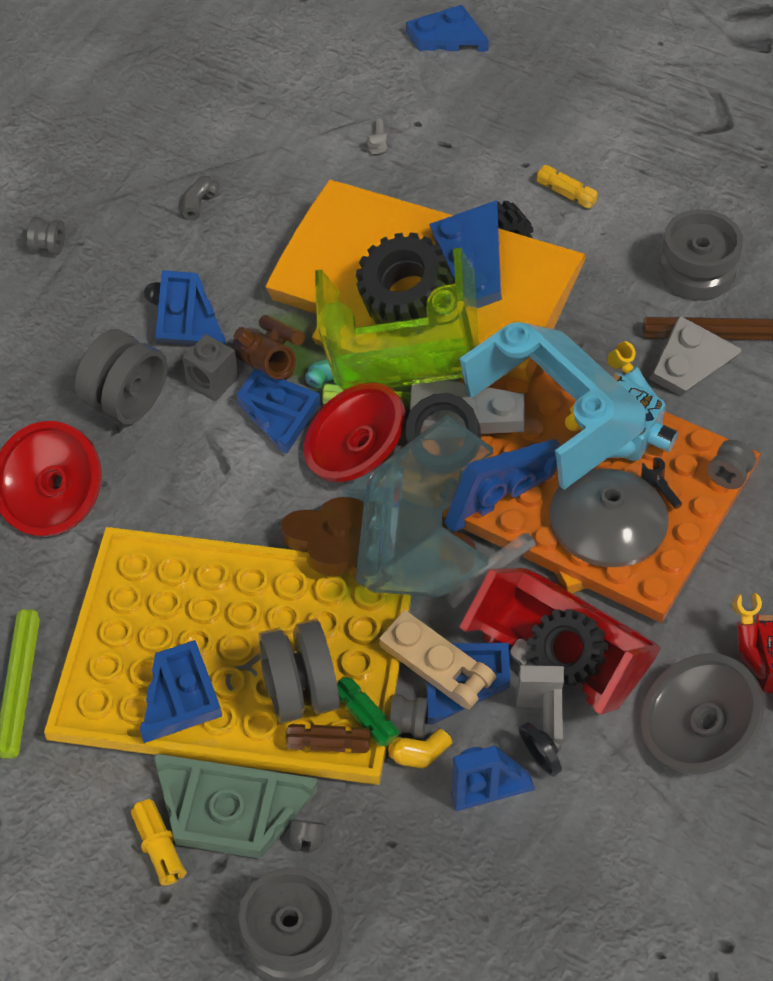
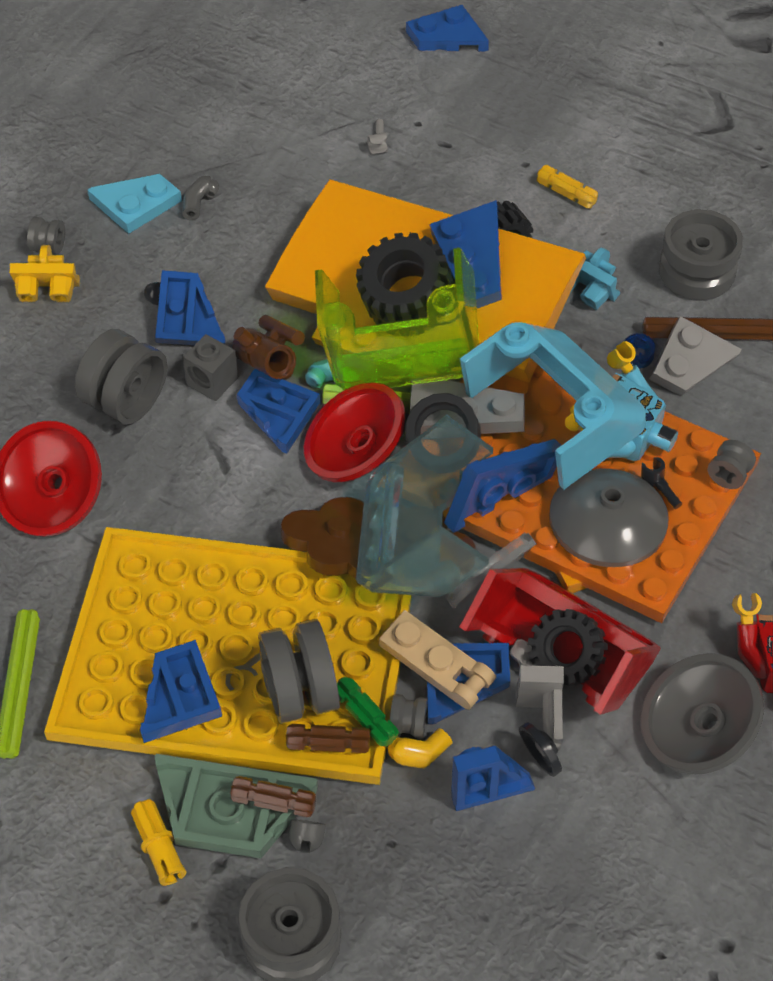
none -> yellow hips [9,245,80,302]
none -> medium azure wing [87,174,182,234]
none -> reddish brown axle [230,776,316,817]
none -> medium azure hips [570,248,620,310]
none -> clear blue bush [625,333,655,369]

